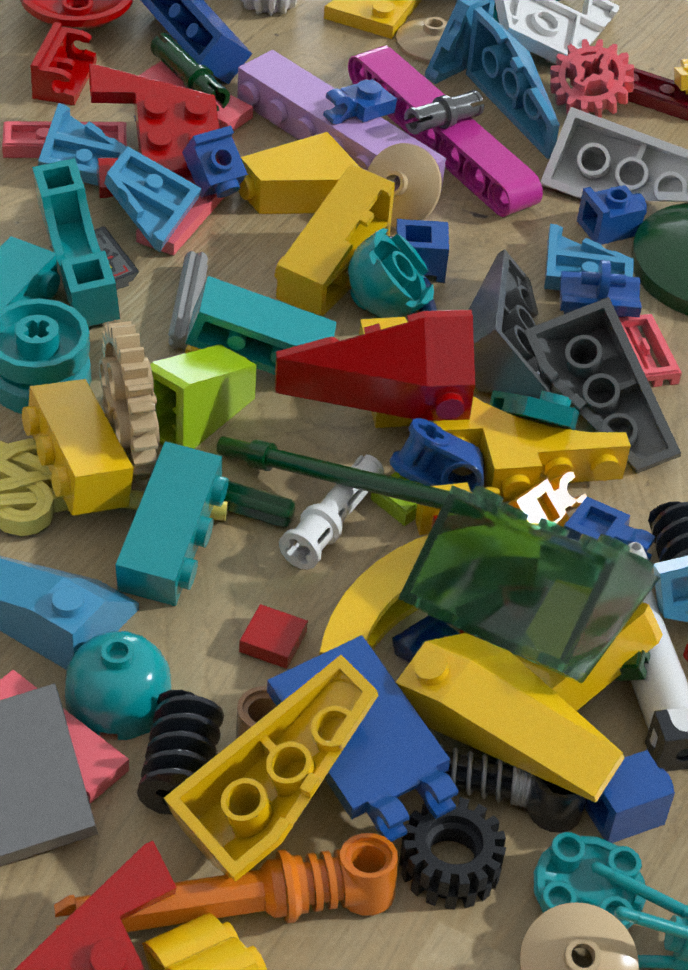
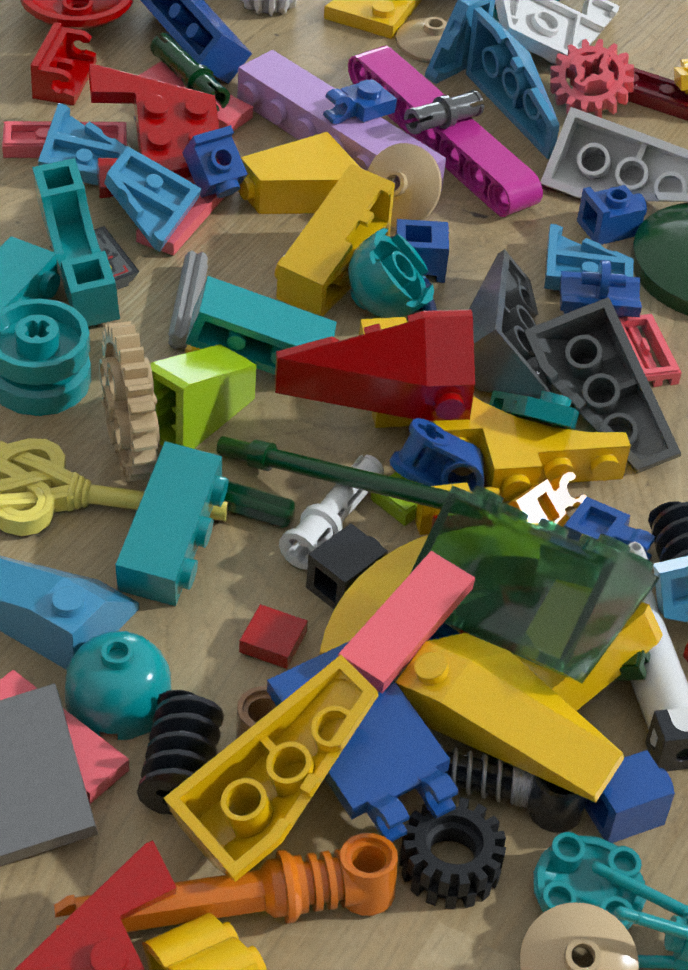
yellow brick [22,379,133,516] -> none
none -> black brick [306,523,388,609]
none -> coral tile [338,551,475,693]

